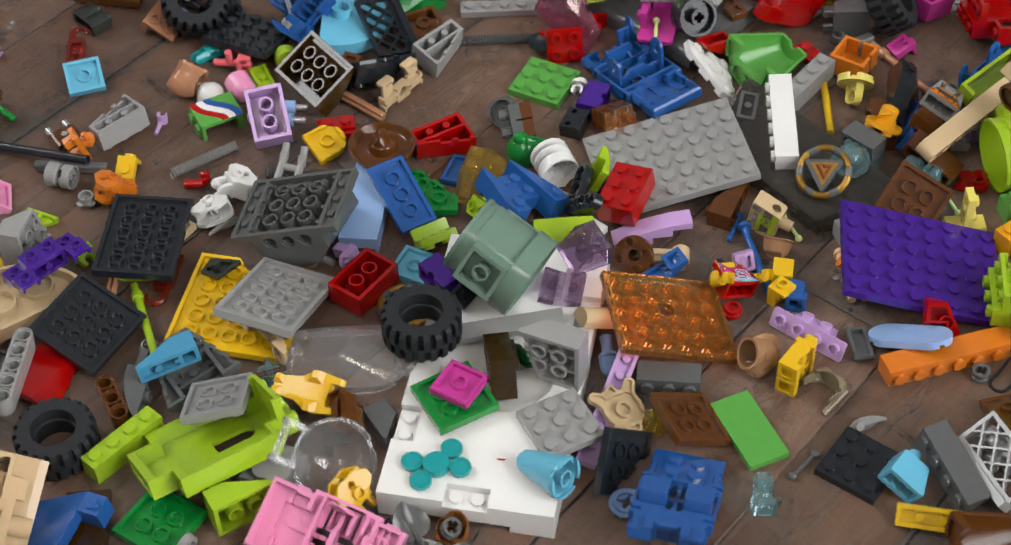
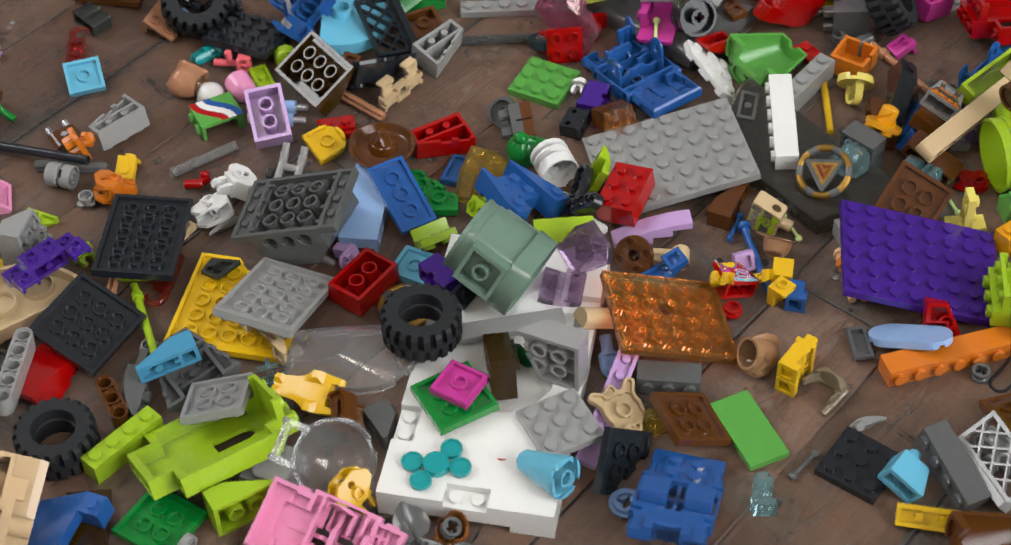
lavender hand [154,112,168,136] -> none
lavender bracket [769,306,848,362] -> none

